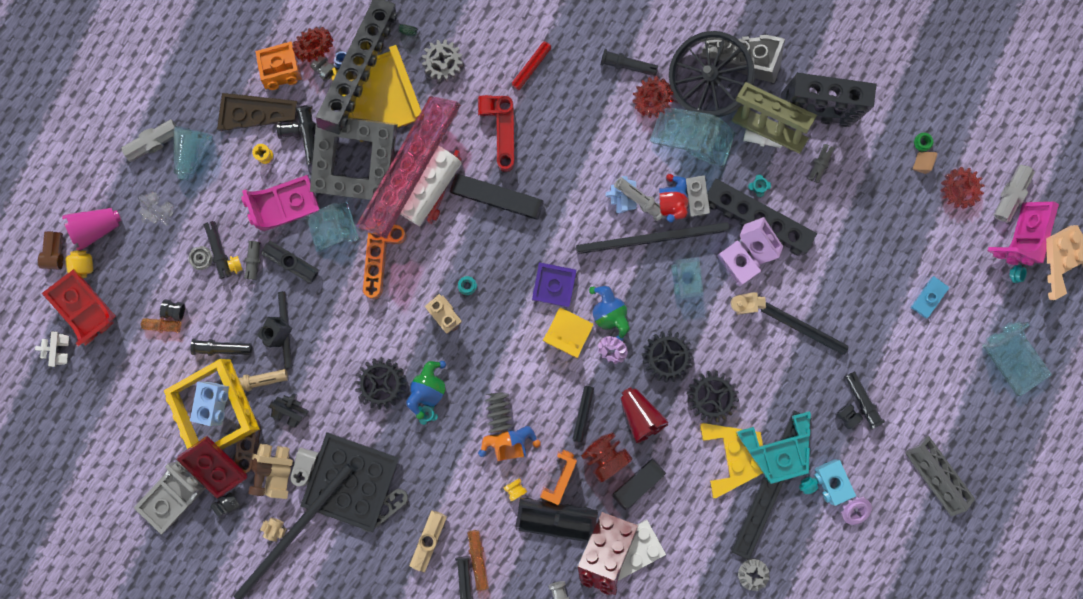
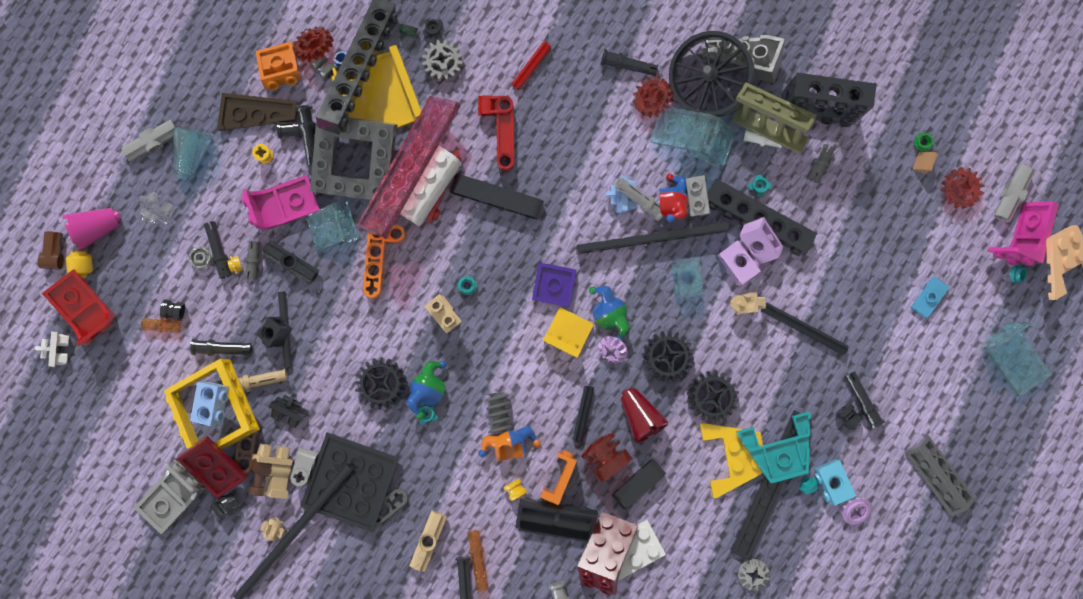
none -> black plate [423,18,443,38]

